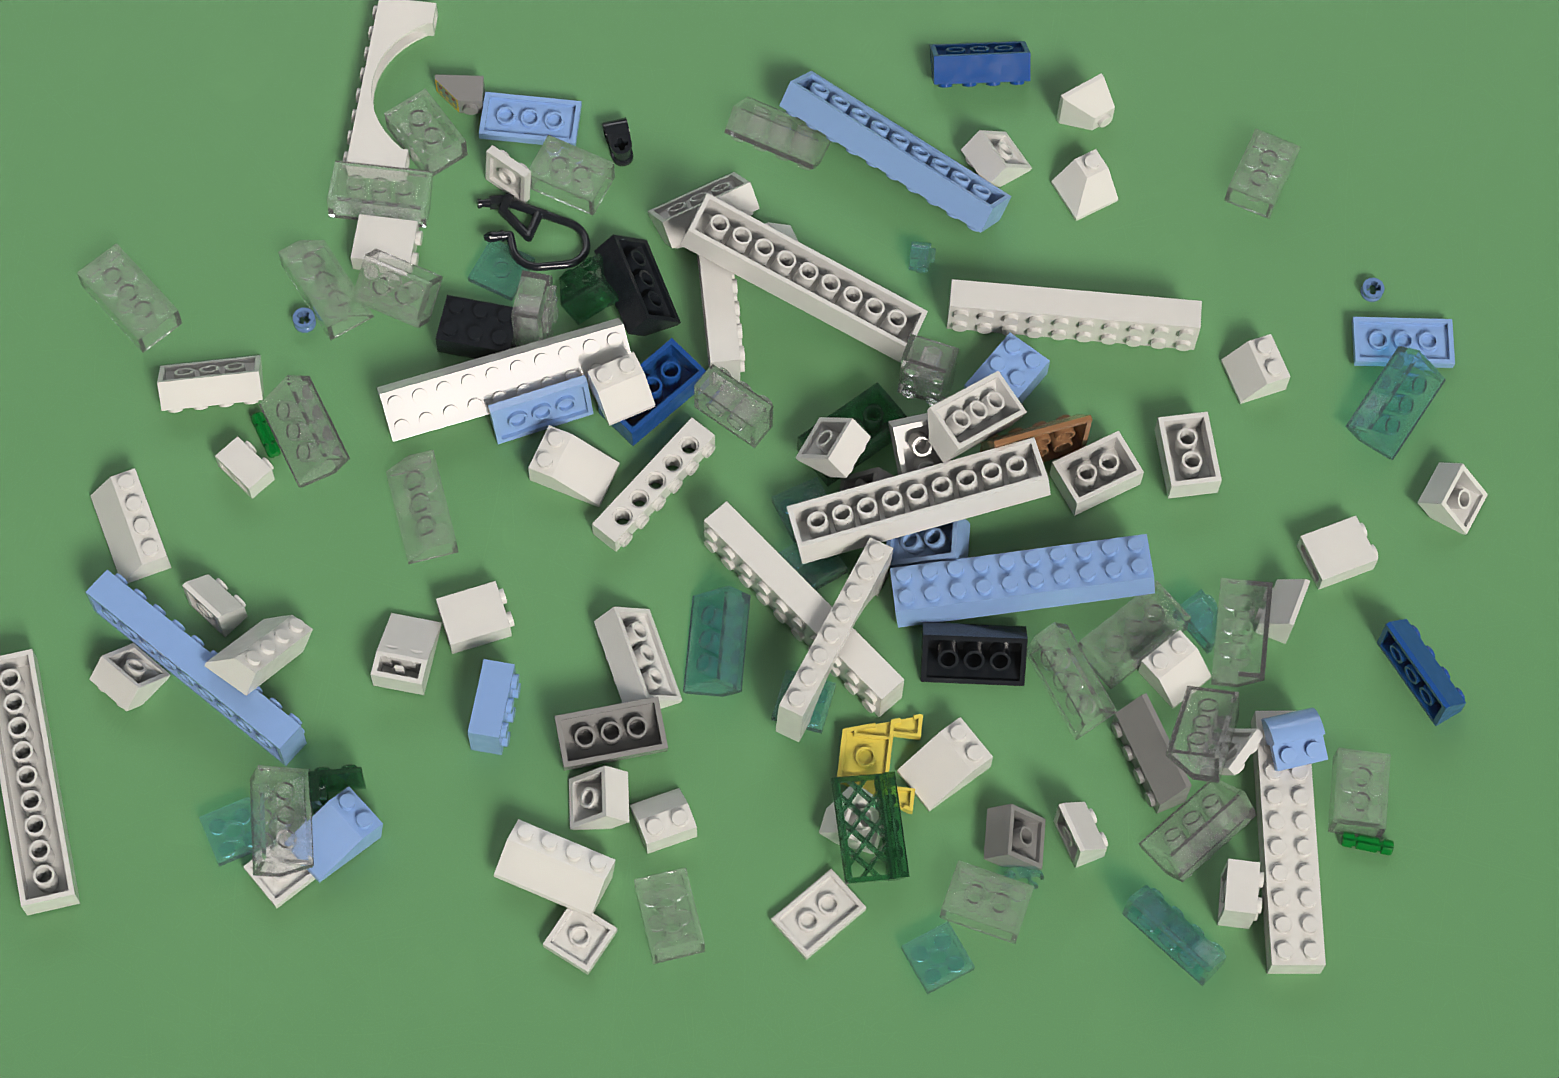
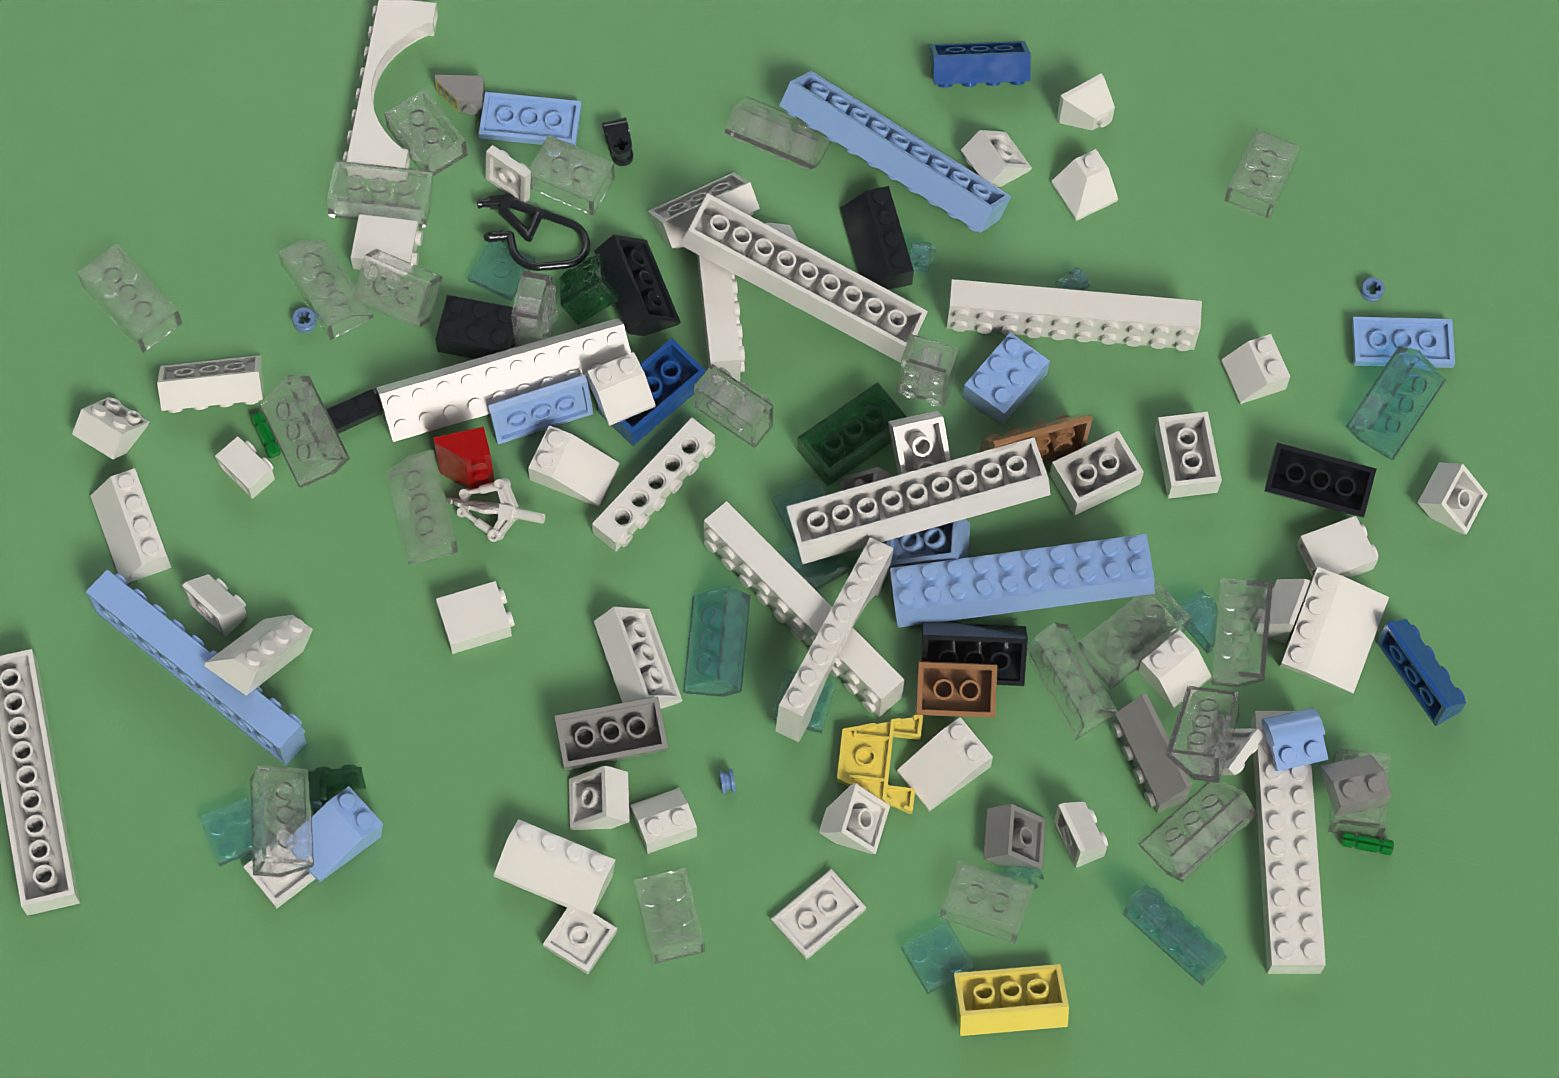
white slope [89,643,170,712] -> none
white slope [370,613,442,695] -> none
light blue brick [468,659,521,755] -> none
white slope [795,417,871,478] -> none
clear green fence [831,771,910,884] -> none
white slope [927,371,1027,463] -> none
white brick [1217,859,1264,929] -> none
none -> white slope [72,397,150,459]
none -> black hinge [325,388,383,434]
none -> red slope [433,427,495,490]
none -> white bar [446,478,545,542]
none -> medium blue bush [719,769,736,794]
none -> black slope [840,186,914,290]
none -> medium nougat brick [916,661,997,718]
none -> light yellow slope [954,964,1069,1036]
none -> clear light blue wheel [1055,267,1090,291]
none -> black slope [1264,442,1377,518]
none -> white slope [1280,567,1389,694]
none -> light grey slope [1320,755,1392,816]

